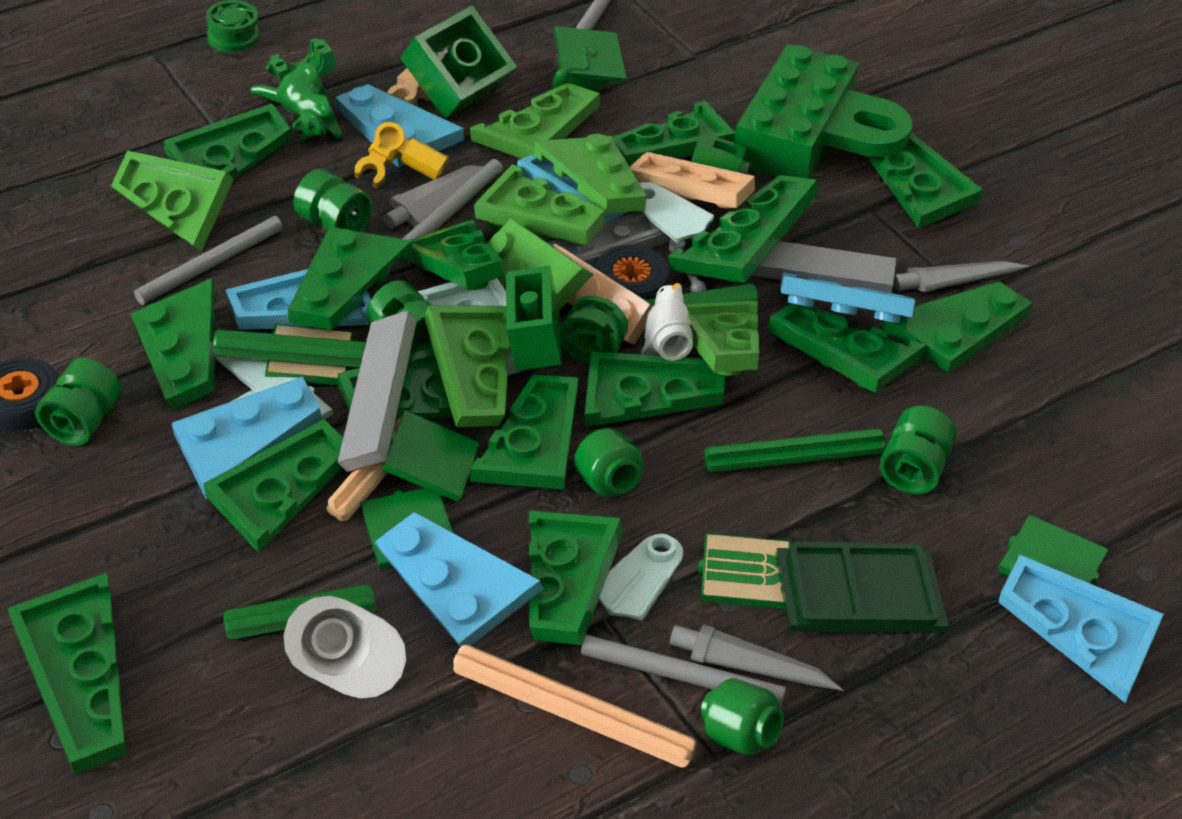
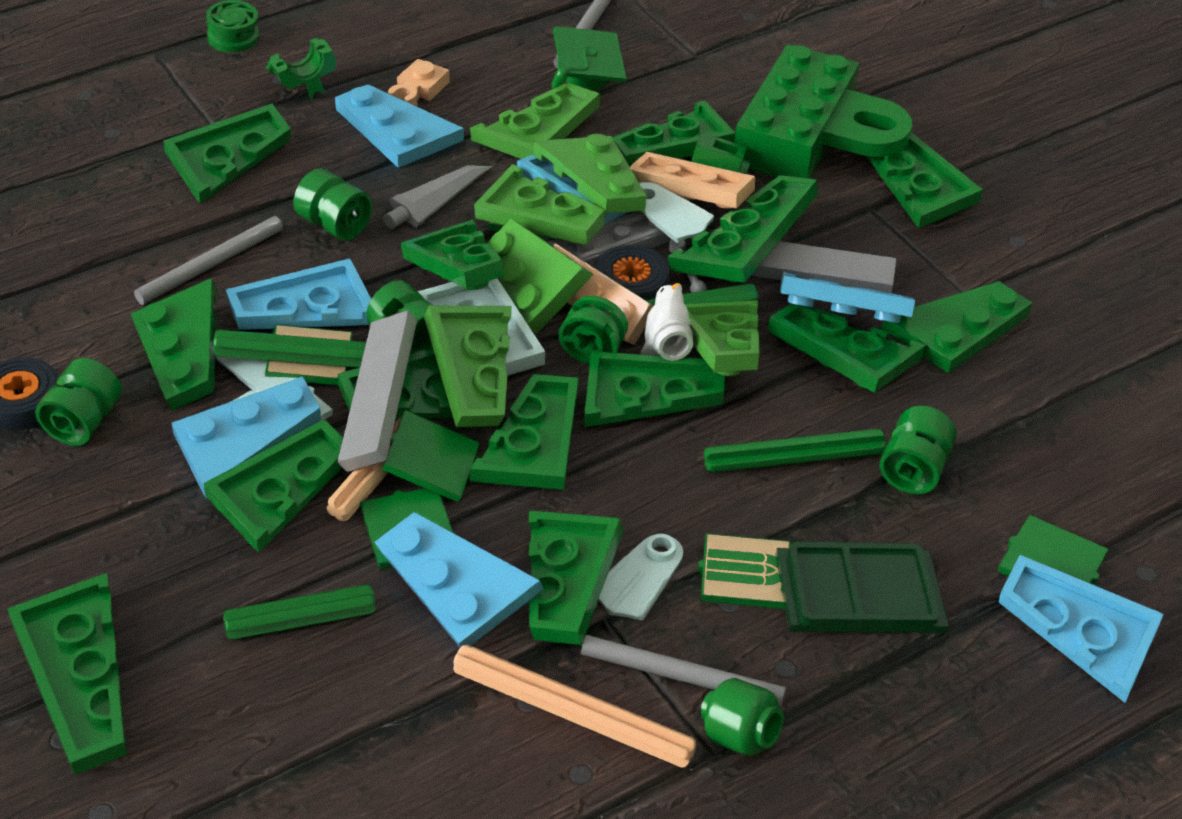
bright green wing [111,151,234,252] -> none
green animal [250,62,343,143] -> none
white piece [284,596,406,699] -> none
green wing [288,227,412,330] -> none
yellow bar [354,122,449,189] -> none
green brick [400,5,517,120] -> none
light grey bar [402,159,503,240] -> none
green brick [506,266,561,371] -> none
green head [574,428,644,498] -> none
light grey bar [669,624,844,691] -> none
light grey bar [893,261,1031,292] -> none

